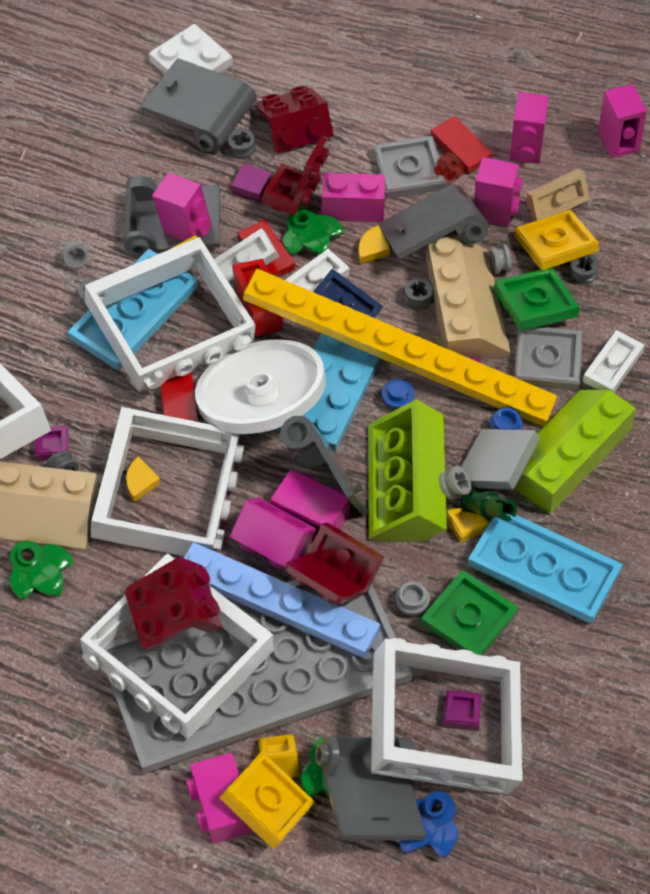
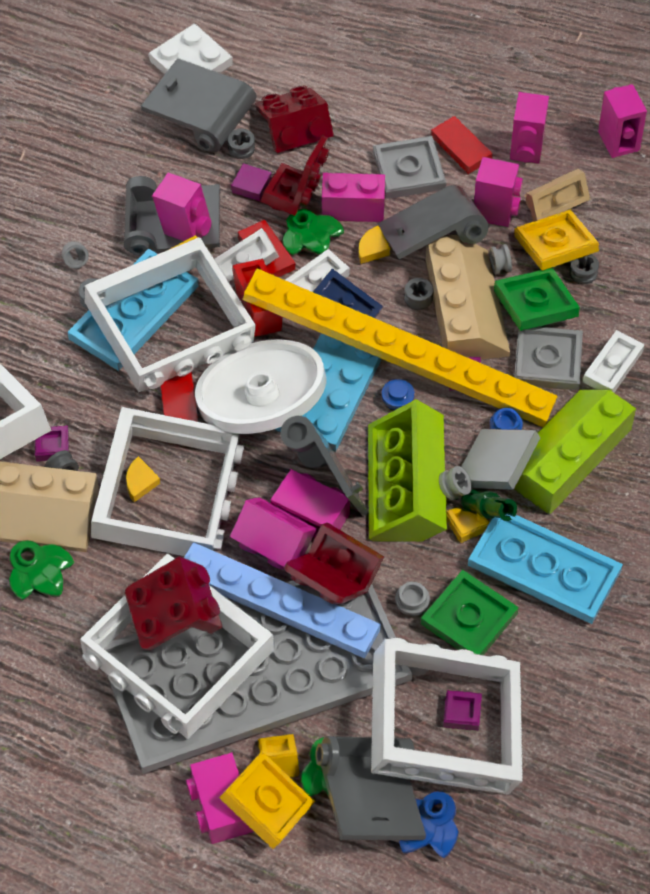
clear red piece [434,152,464,181] -> none

